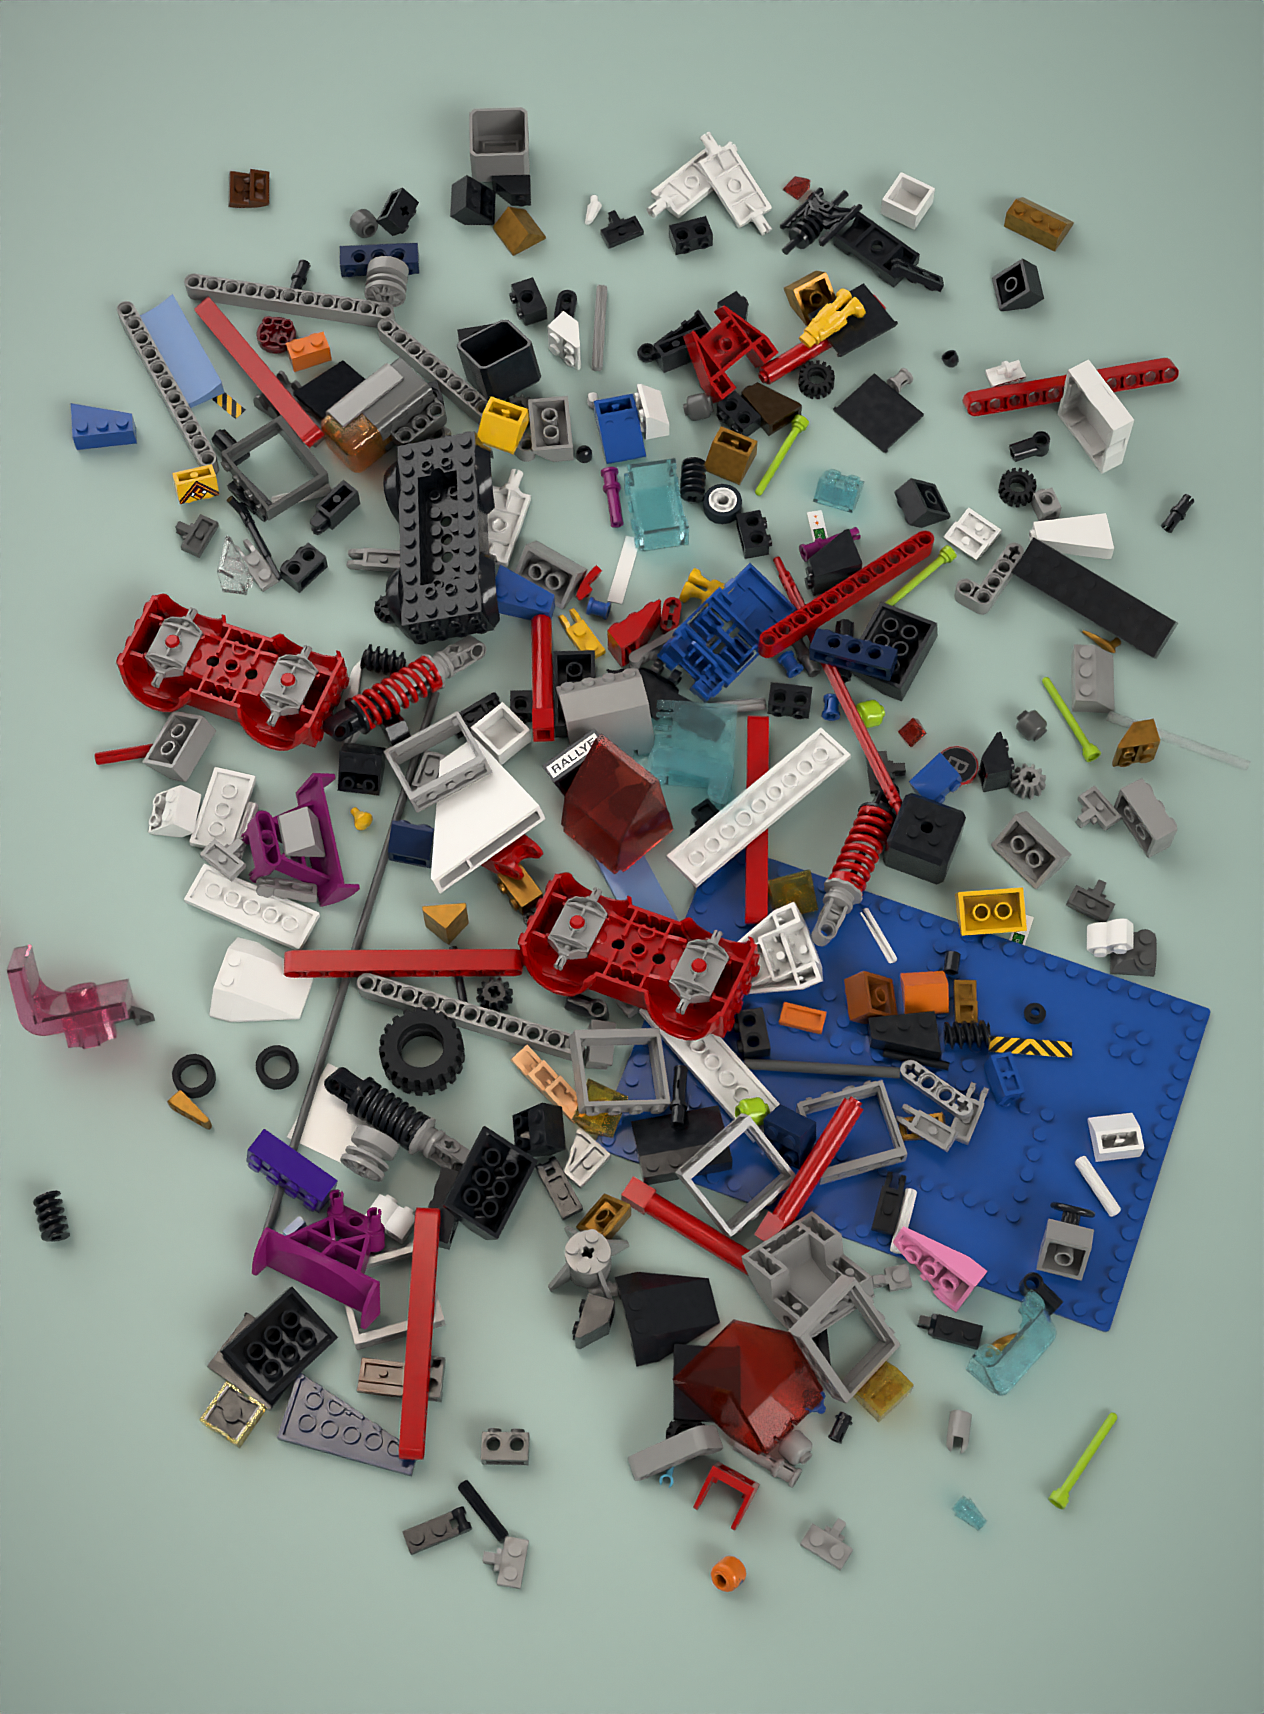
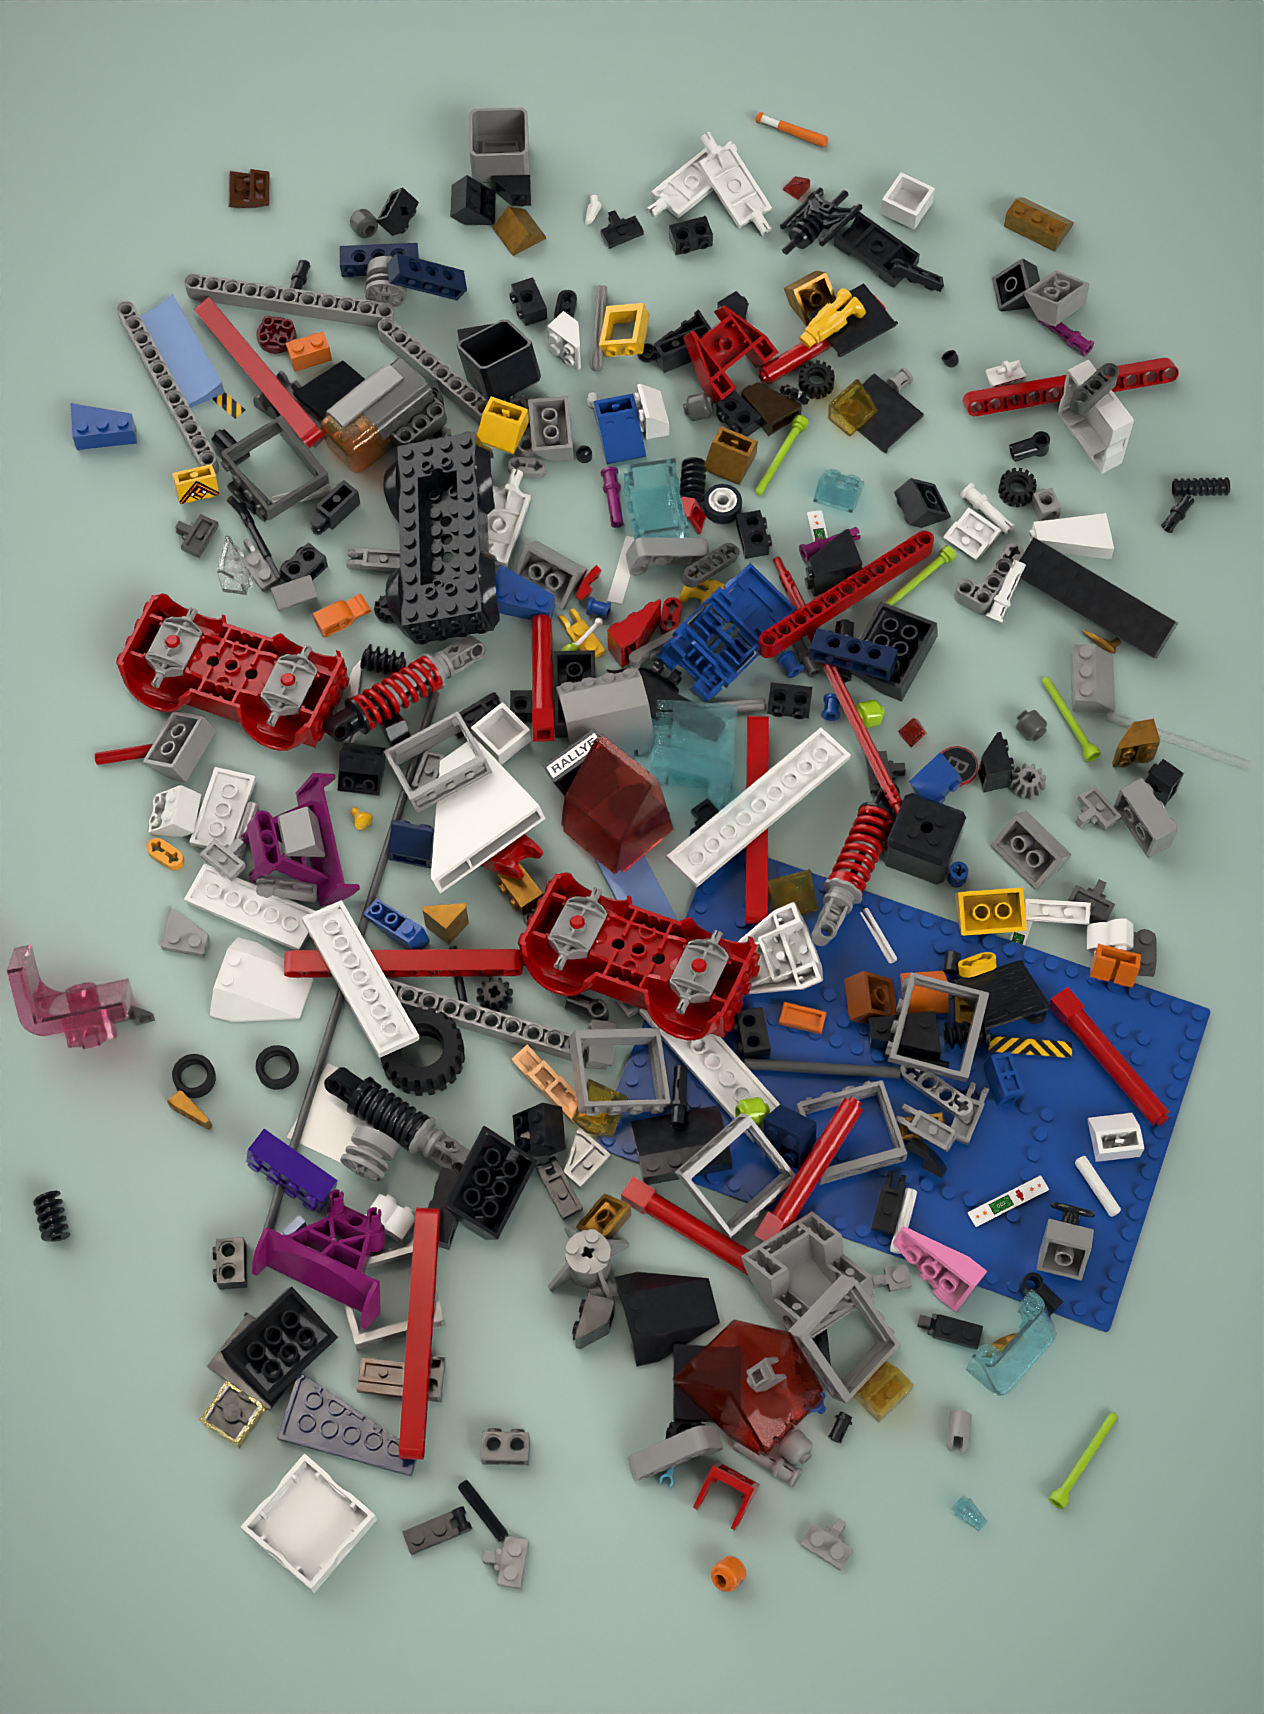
none -> light orange beam [147,838,184,871]
none -> light grey wing [161,909,209,957]
none -> brick [212,1237,247,1290]
none -> white tile [241,1454,377,1593]
none -> light grey hinge [271,575,318,611]
none -> white plate [302,900,419,1058]
none -> orange piece [313,594,371,638]
none -> blue slope [363,898,430,950]
none -> dark blue brick [387,253,467,301]
none -> light grey beam [508,457,546,479]
none -> white hinge [561,618,603,651]
none -> yellow window [599,303,650,357]
none -> light grey beam [626,537,710,576]
none -> red slope [681,497,706,535]
none -> dark grey beam [681,543,740,588]
none -> light grey window [746,1357,787,1392]
none -> orange piece [756,112,828,147]
none -> black gear [780,384,810,405]
none -> clear yellow slope [828,379,878,436]
none -> light grey window [885,972,989,1082]
none -> black slope [905,1136,947,1178]
none -> blue bush [947,861,969,888]
none -> black piece [953,960,1051,1030]
none -> yellow beam [958,952,997,978]
none -> white pin [960,483,1015,535]
none -> white sticker [968,1176,1049,1227]
none -> white pin [986,560,1026,623]
none -> light grey slope [1024,270,1089,326]
none -> white tile [1025,899,1091,925]
none -> magenta pin [1039,320,1094,357]
none -> red brick [1049,987,1170,1126]
none -> dark grey beam [1070,363,1119,415]
none -> orange piece [1090,944,1141,988]
none -> black brick [1145,759,1184,806]
none -> black piece [1172,477,1230,497]

